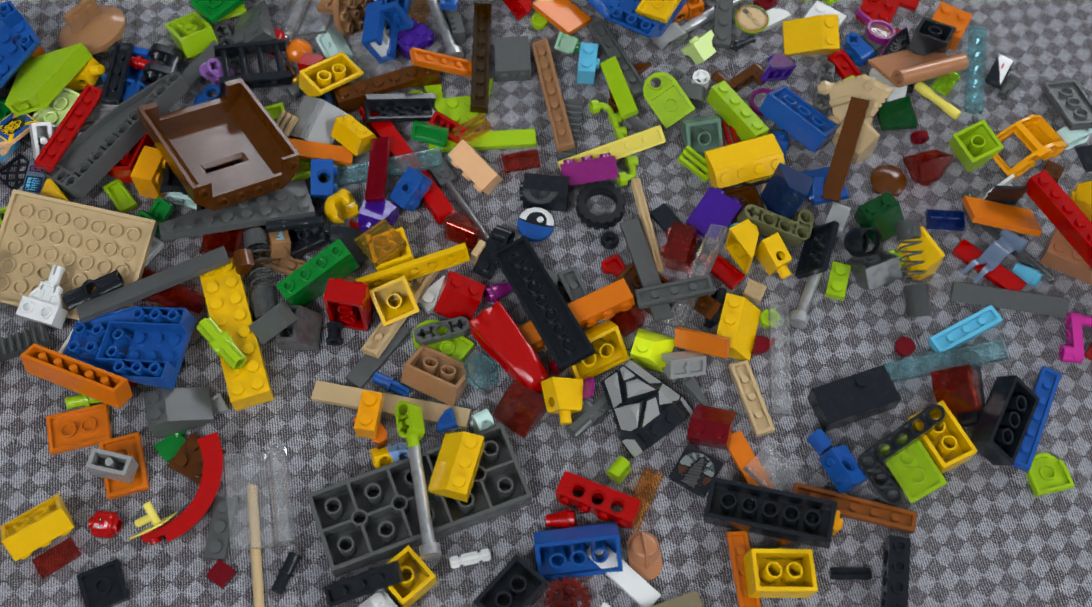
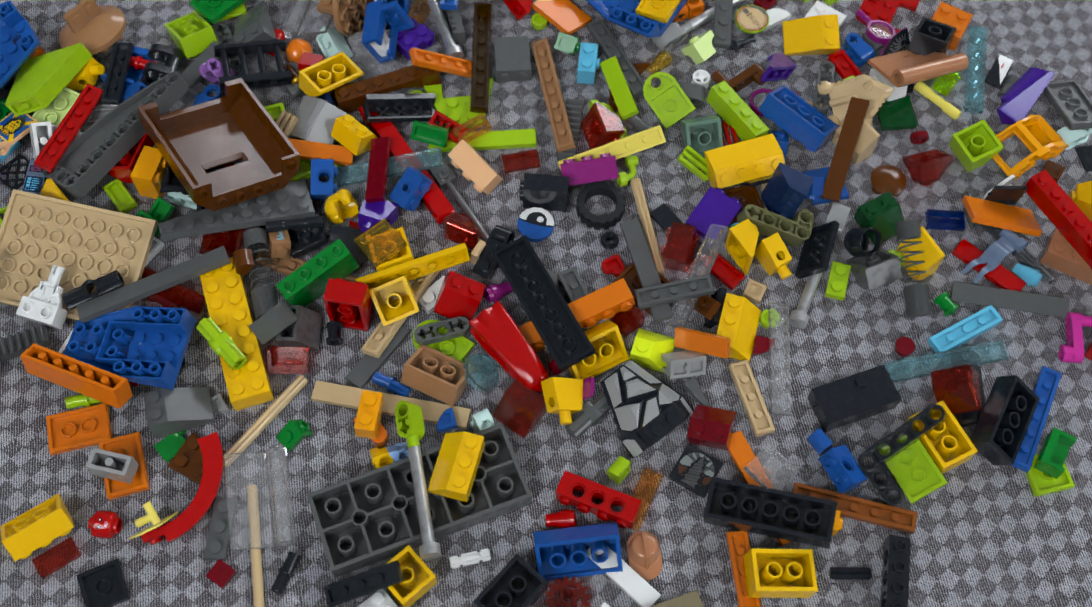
none -> tan axle [223,374,308,468]
none -> clear red panel [267,346,311,374]
none -> green bracket [276,420,313,451]
none -> clear red slope [580,102,625,150]
none -> clear yellow cone [647,50,673,75]
none -> green bush [933,292,959,317]
none -> wedge [997,67,1055,125]
none -> green panel [1033,427,1077,479]

